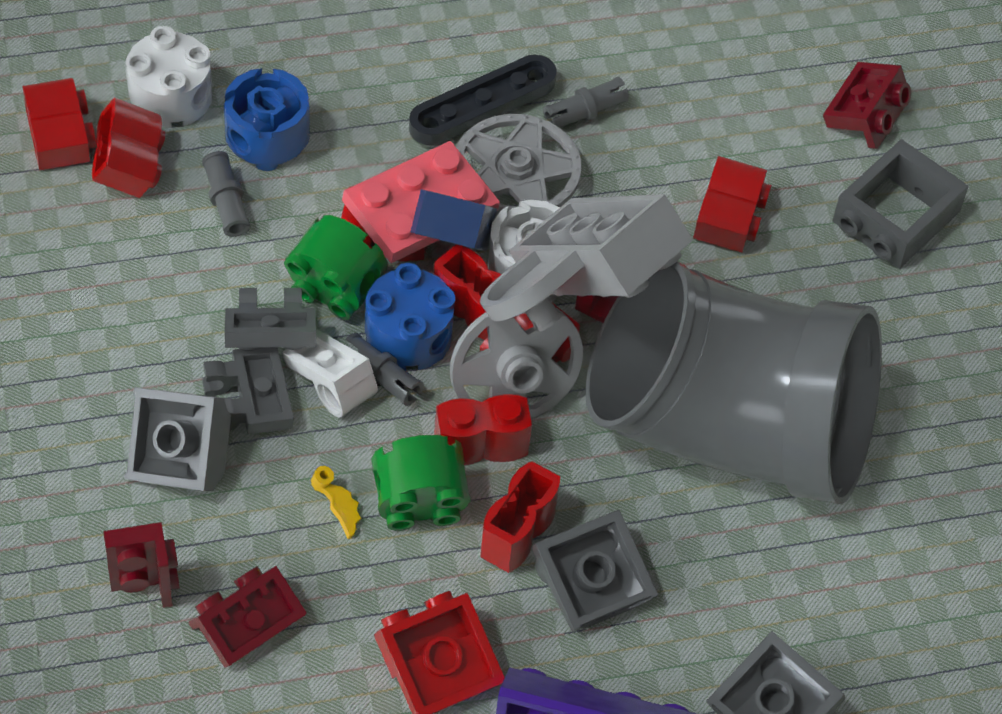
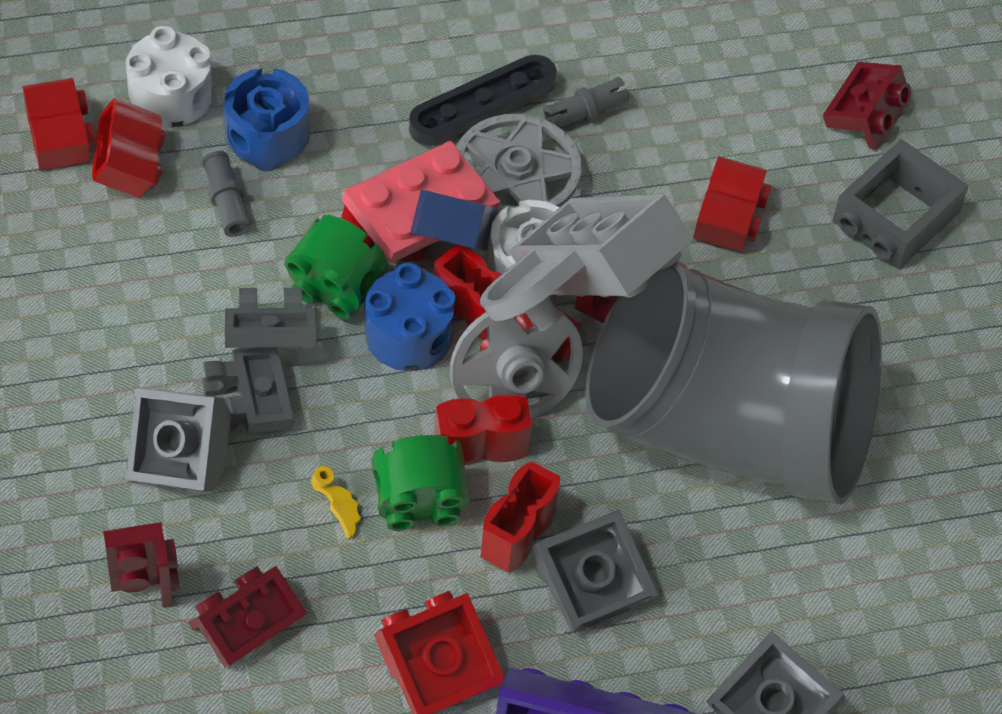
white plate [282,329,378,418] -> none
dark grey pin [342,333,424,406] -> none

